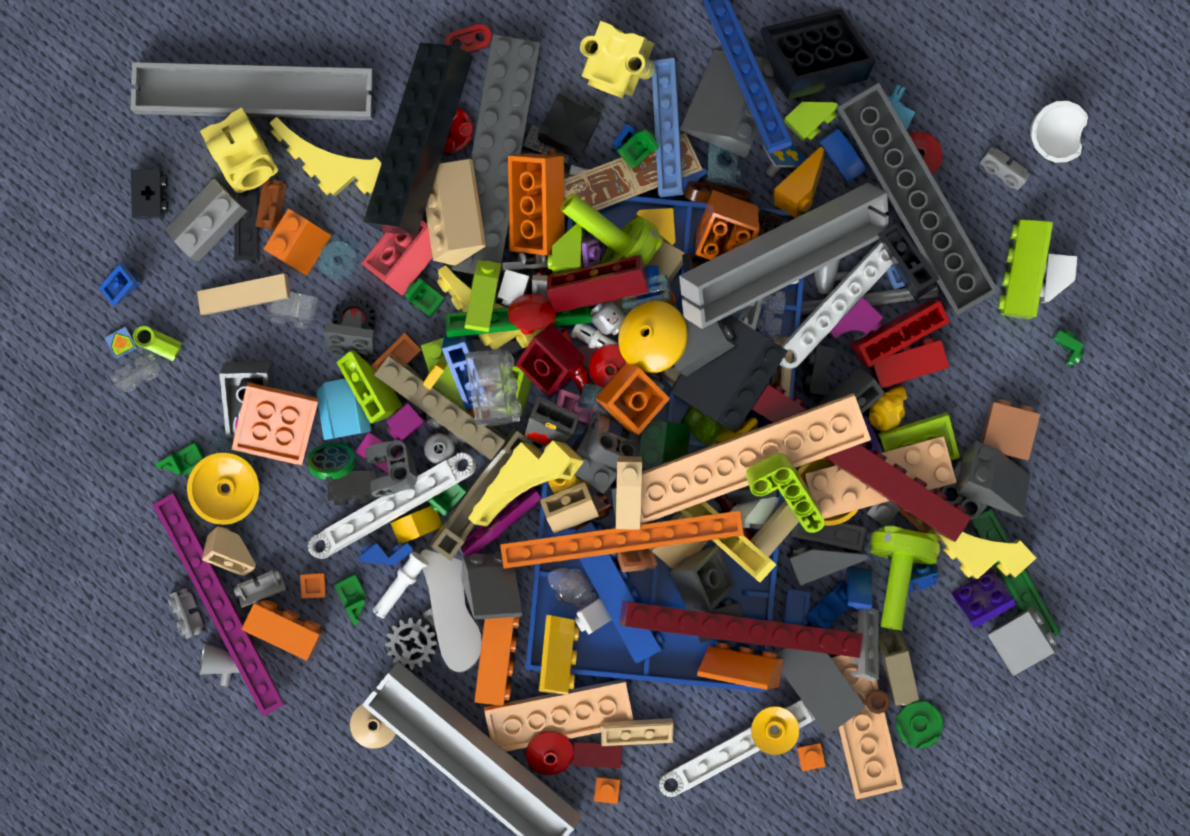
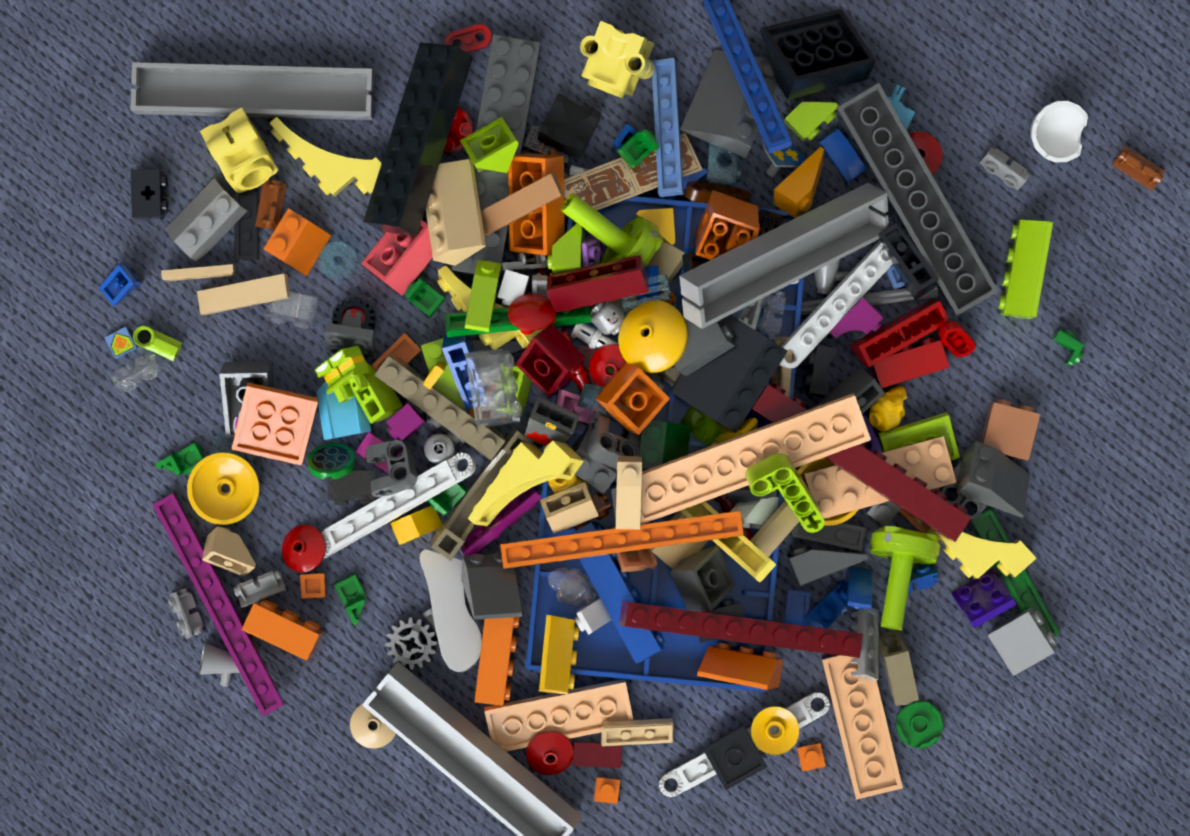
blue slope [358,542,415,565] -> none
white pin [372,551,429,618] -> none
dark grey tile [776,648,866,735] -> none
reddish brown tile [865,689,890,714] -> none
white slope [1040,254,1077,303] -> none
none -> tan tile [161,264,236,281]
none -> red dish [282,525,326,572]
none -> lime hips [314,346,370,403]
none -> lime slope [460,117,519,173]
none -> medium nougat tile [481,173,564,237]
none -> black tile [702,724,767,790]
none -> red plate [939,322,975,357]
none -> dark orange hinge [1112,145,1165,191]

